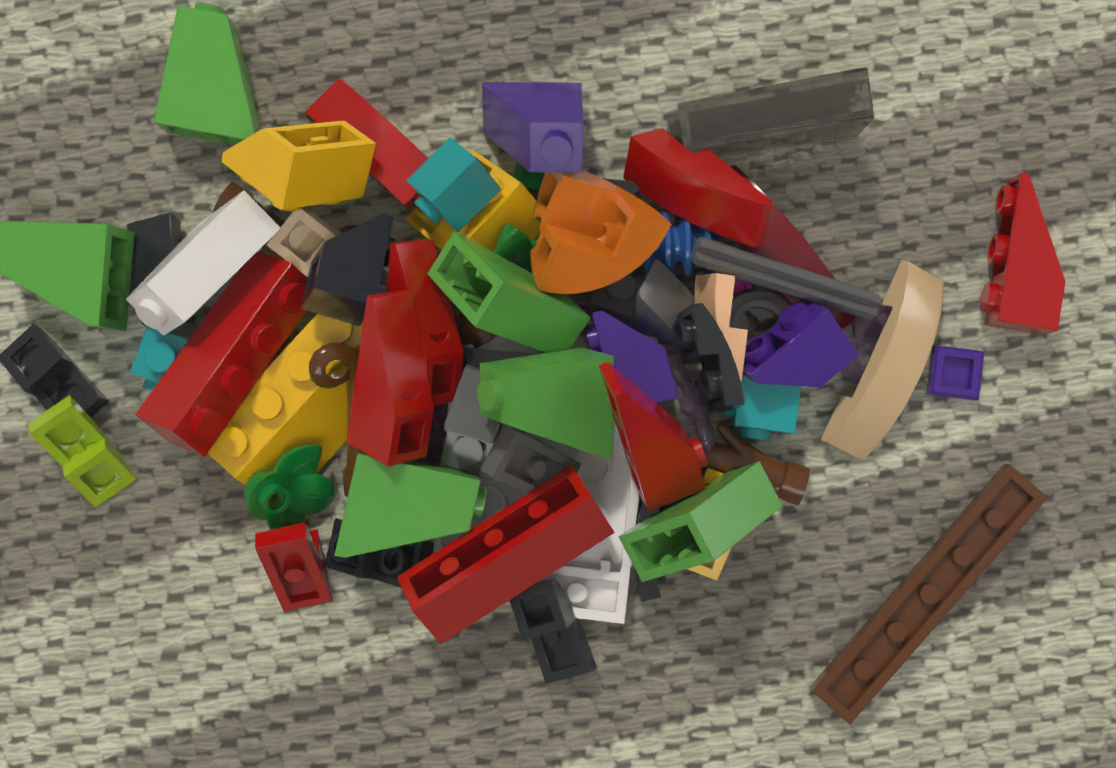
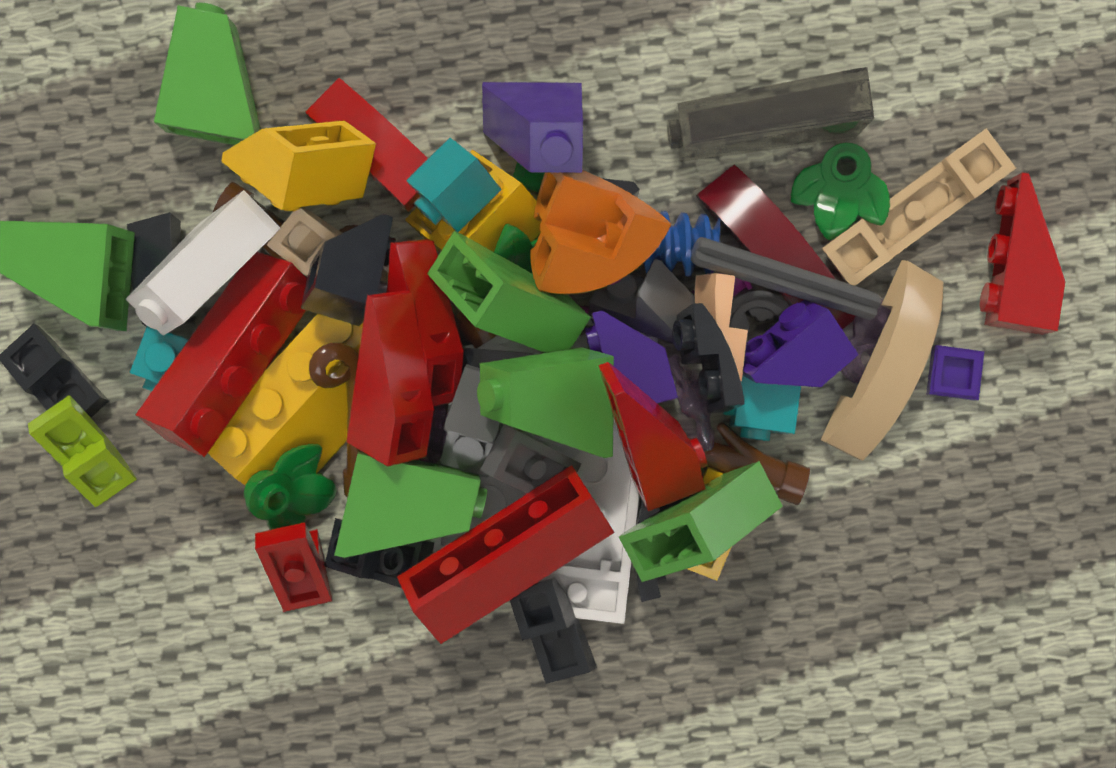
red slope [623,128,773,247] -> none
reddish brown plate [809,464,1048,725] -> none
none -> green plate [791,142,890,241]
none -> tan slope [821,128,1016,286]

